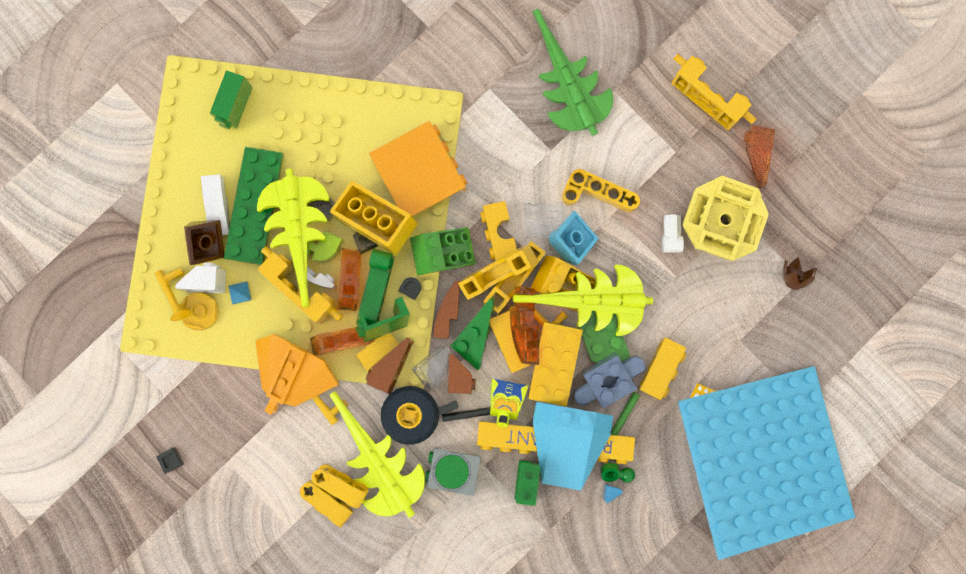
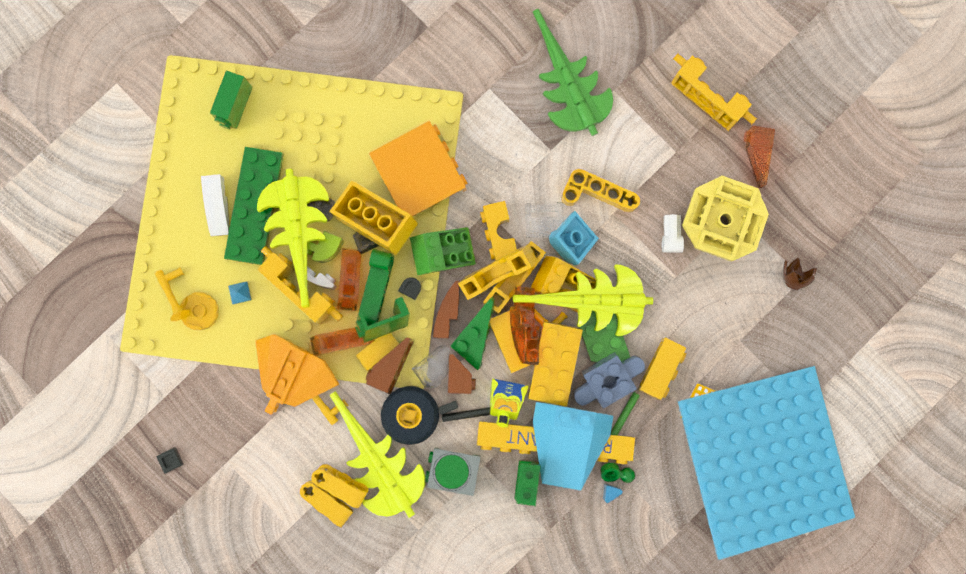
white slope [175,263,226,294] -> none
reddish brown slope [184,220,225,265] -> none

